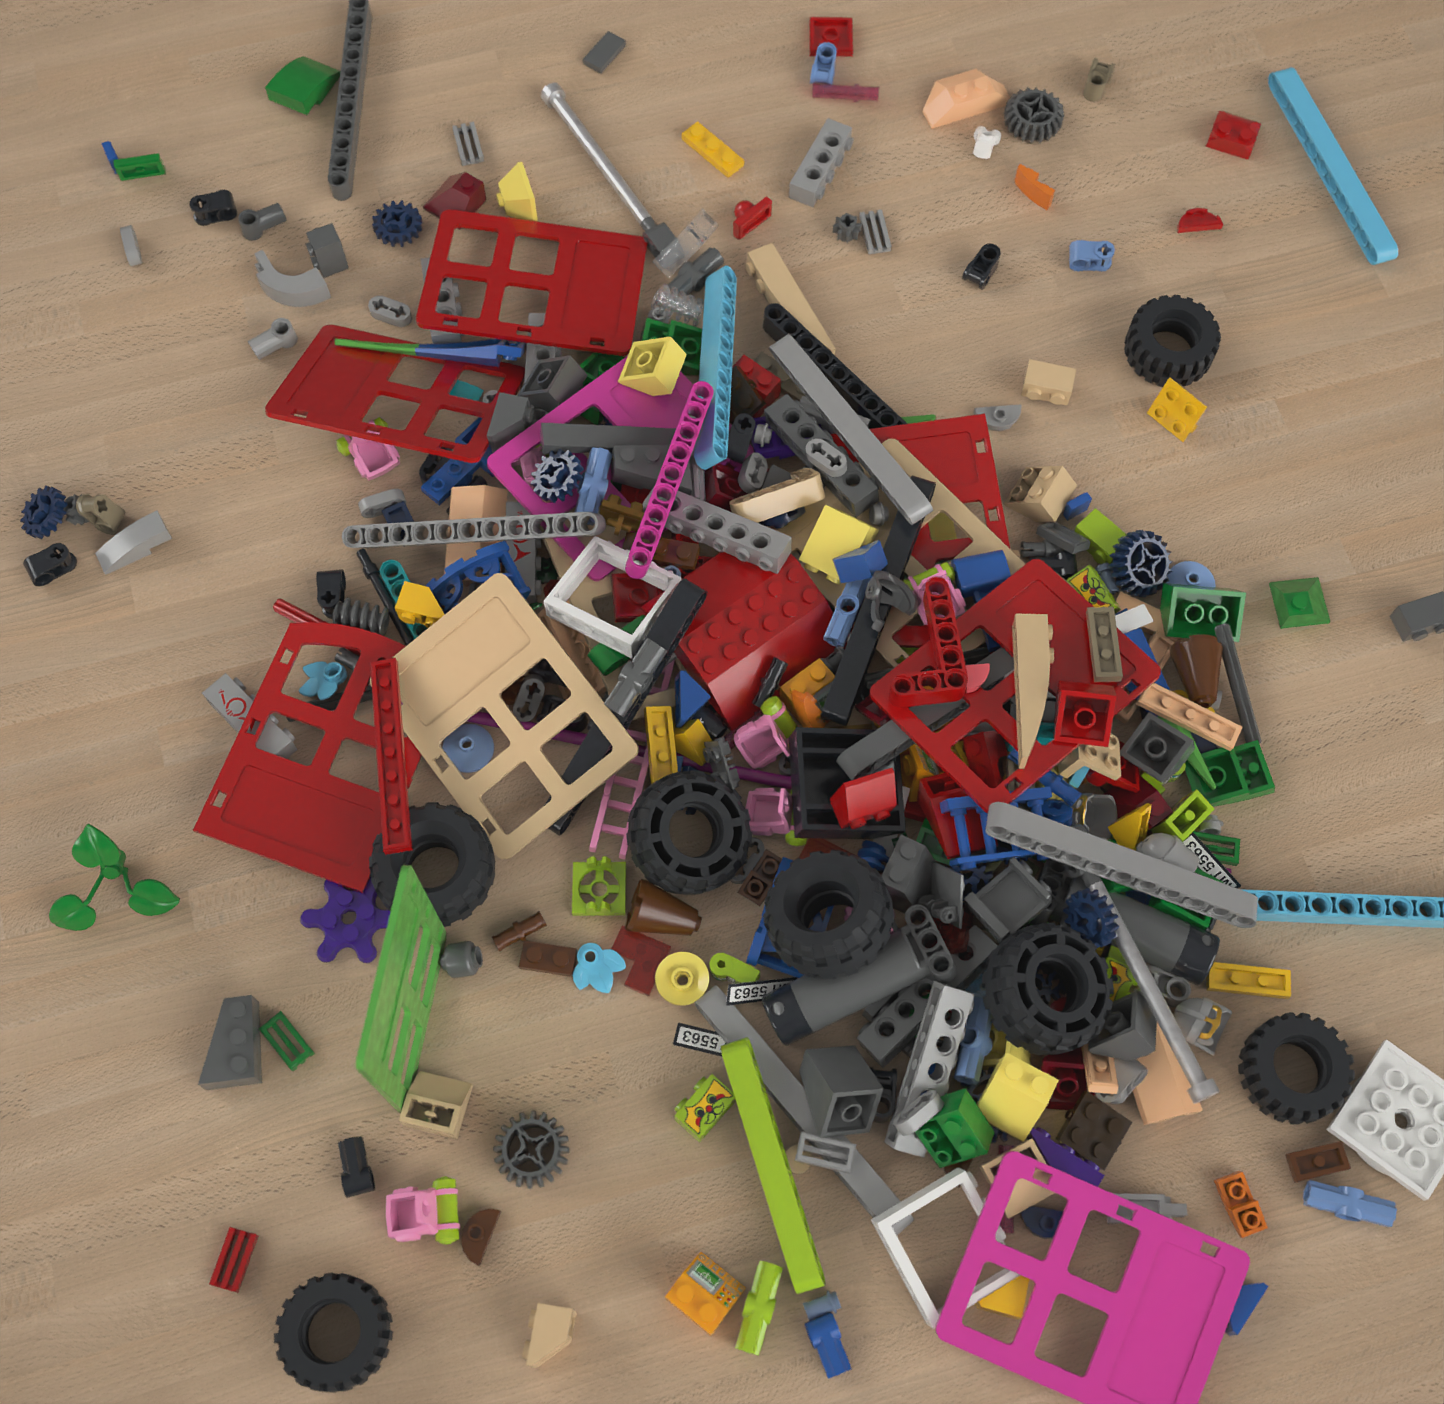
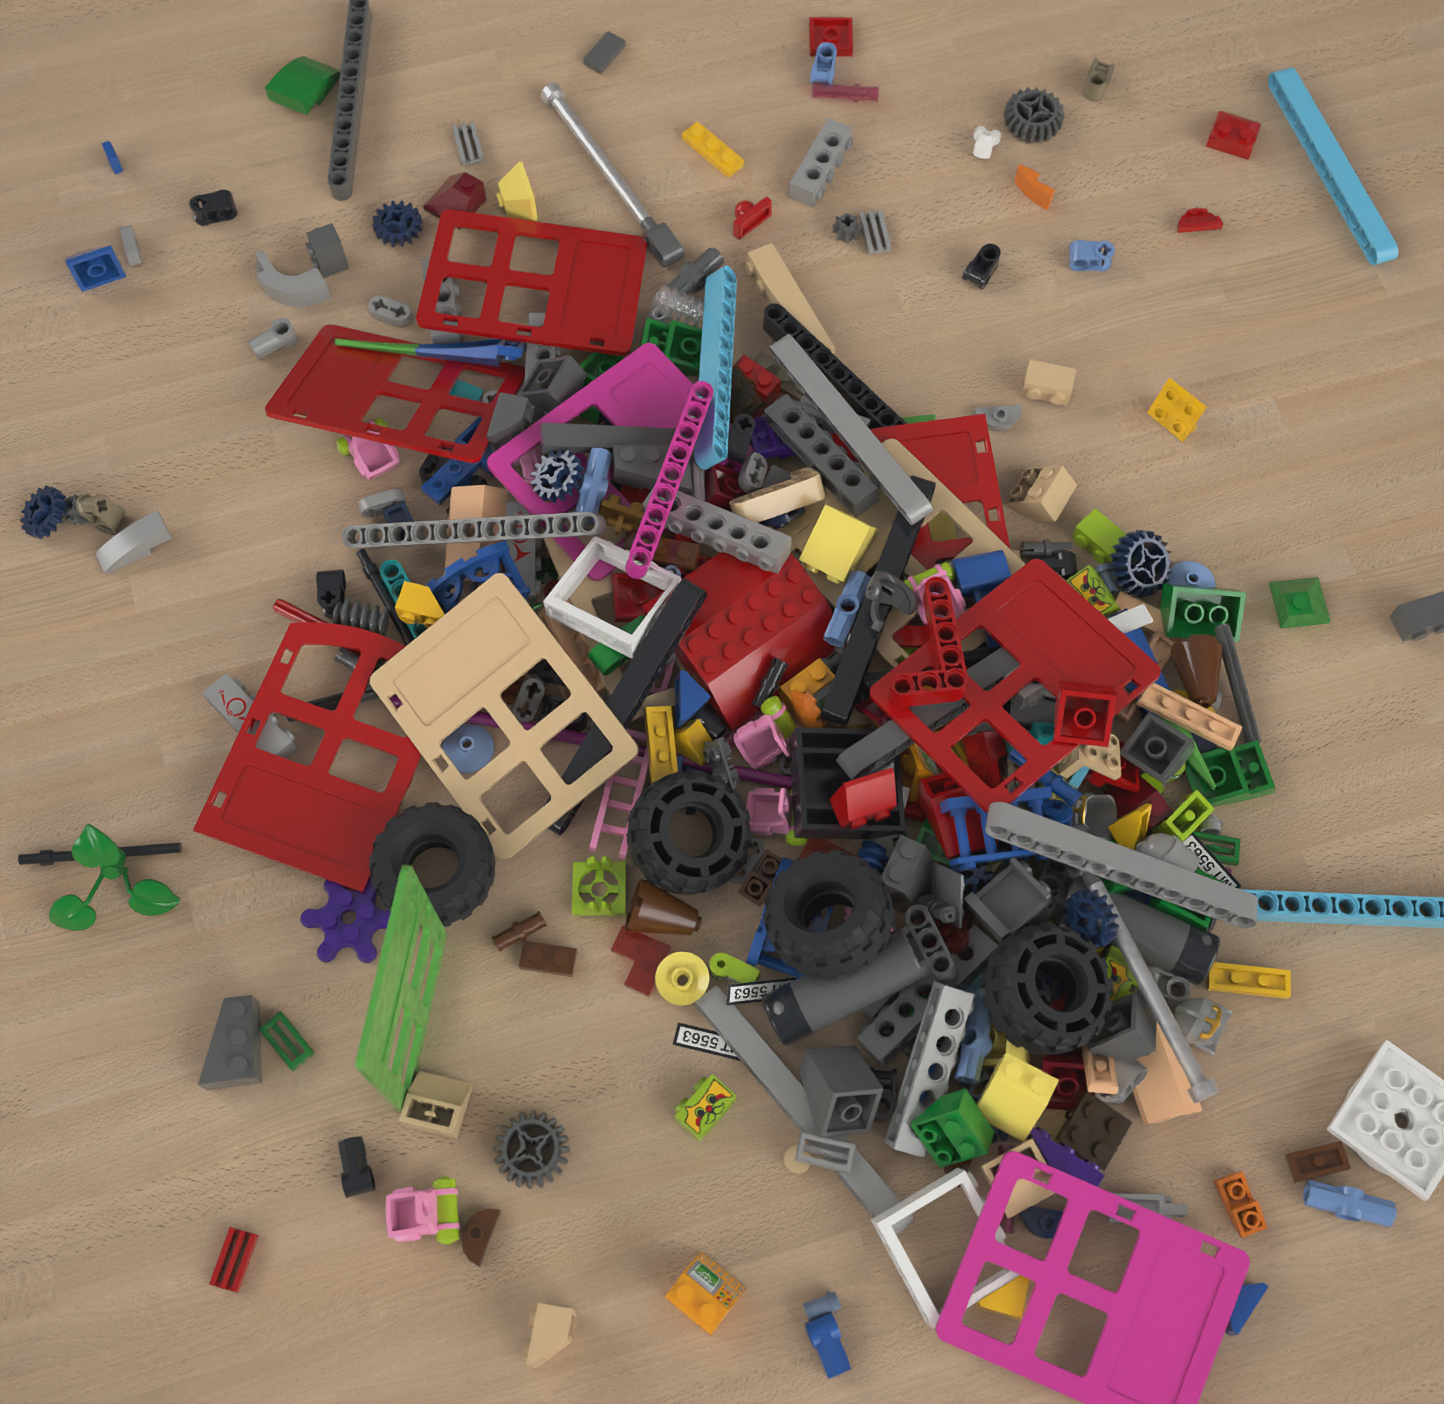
black piece [23,543,77,587] -> none
green tile [114,153,166,181] -> none
dark grey piece [238,203,287,241] -> none
black tyre [274,1273,393,1393] -> none
medium azure plate [299,661,347,700] -> none
red tile [370,658,412,855] -> none
dark grey head [440,941,483,978] -> none
medium azure plate [573,943,626,993] -> none
dark grey piece [604,638,667,717] -> none
light yellow slope [618,336,687,396] -> none
clear arch [652,208,719,278] -> none
lime beam [721,1037,826,1294] -> none
lime piece [735,1260,783,1356] -> none
light grey plate [754,423,772,447] -> none
light grey beam [806,438,847,477] -> none
blue slope [832,540,888,583] -> none
light grey plate [869,502,889,526] -> none
light grey beam [893,1090,944,1136] -> none
light nougat wedge [923,69,1010,129] -> none
coral tile [966,663,990,693] -> none
tan slope [1012,614,1054,769] -> none
dark grey tile [1036,522,1091,554] -> none
blue tile [1063,492,1092,521] -> none
dark tan plate [1086,607,1123,682] -> none
black tyre [1124,295,1221,387] -> none
black tyre [1238,1012,1355,1125] -> none
none -> black bar [18,842,182,866]
none -> blue slope [65,245,126,292]

